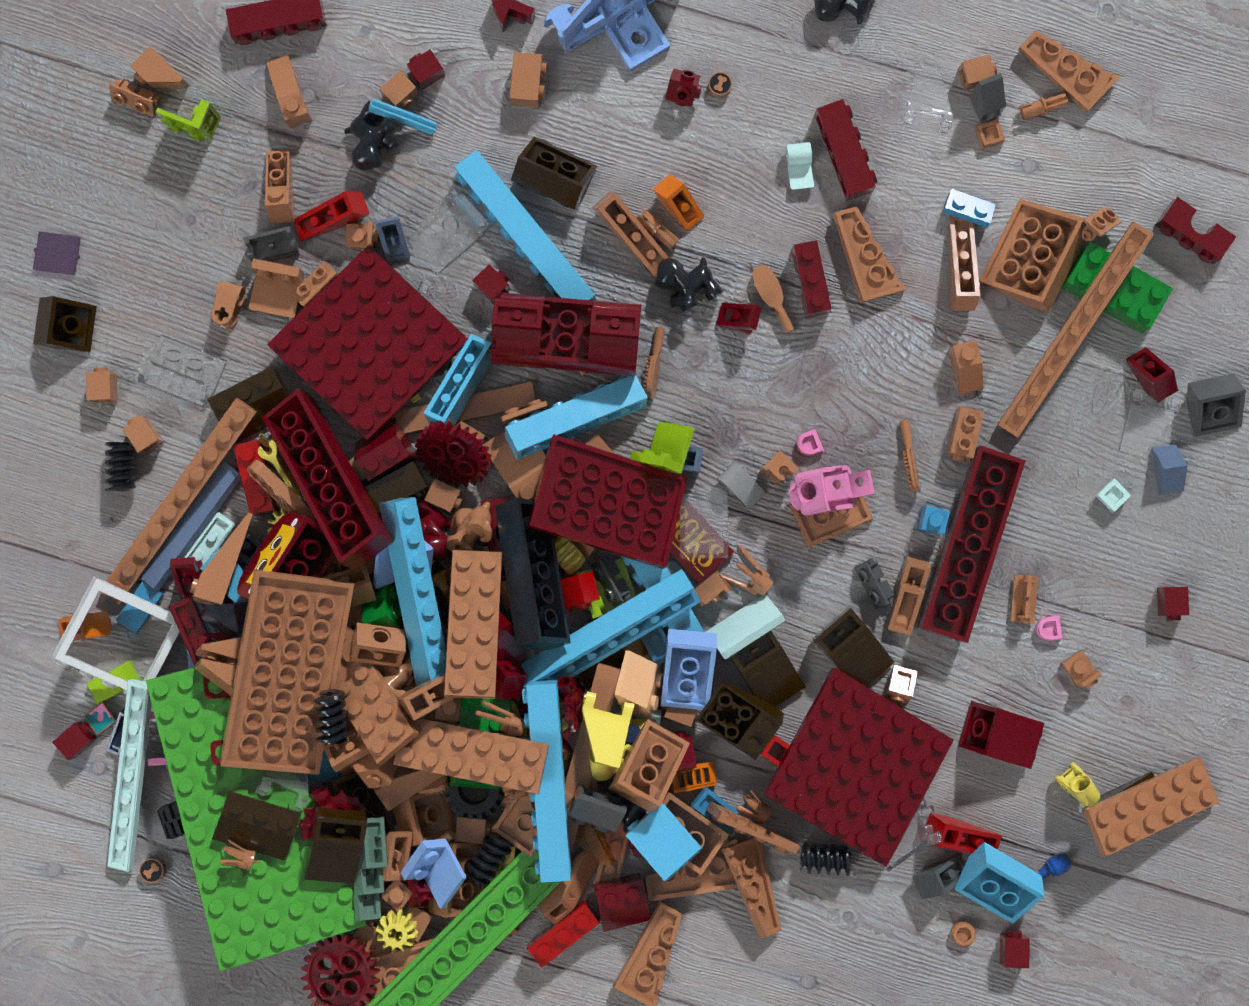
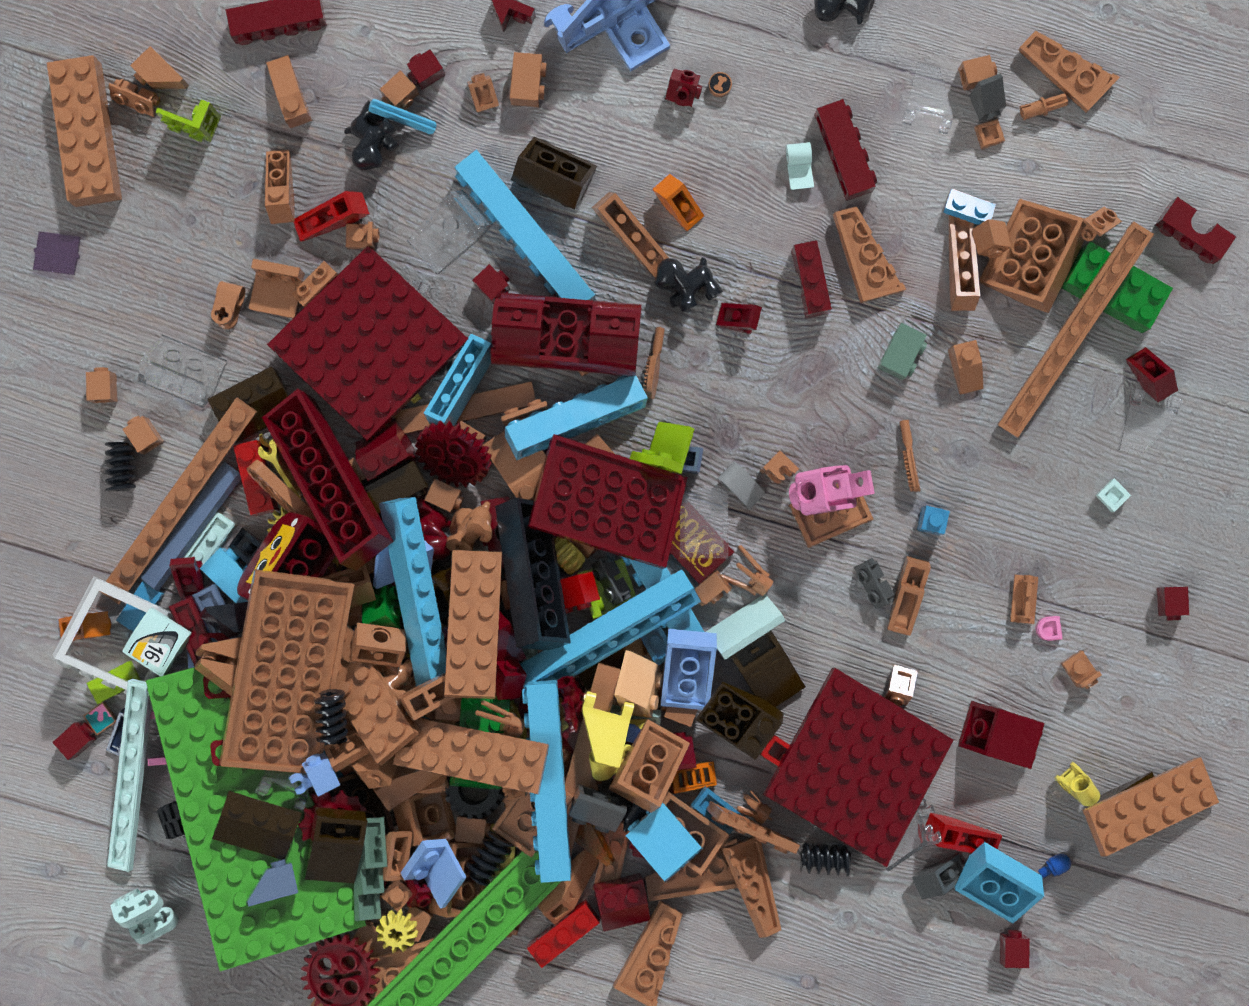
dark brown slope [33,296,97,352] -> none
tile [139,857,165,883] -> none
nougat slope [190,513,253,606] -> none
nougat piece [219,839,259,870] -> none
dark grey hinge [243,226,300,262] -> none
sand blue slope [375,216,410,263] -> none
nougat axle [637,209,679,249] -> none
nougat piece [752,265,795,334] -> none
bright pink tile [796,429,824,456] -> none
dark brown slope [812,608,894,687] -> none
dark red brick [917,445,1026,643] -> none
nougat brick [946,407,984,463] -> none
nougat tile [950,921,976,947] -> none
sand blue slope [1151,444,1188,495] -> none
dark grey slope [1186,373,1246,437] -> none
none -> nougat brick [47,55,122,207]
none -> light aqua piece [110,888,178,944]
none -> light aqua slope [122,608,192,676]
none -> sand blue slope [247,859,298,907]
none -> light blue brick [289,752,340,796]
none -> nougat bracket [467,73,499,112]
none -> sand green brick [877,323,927,380]
none -> nougat brick [972,219,1011,259]

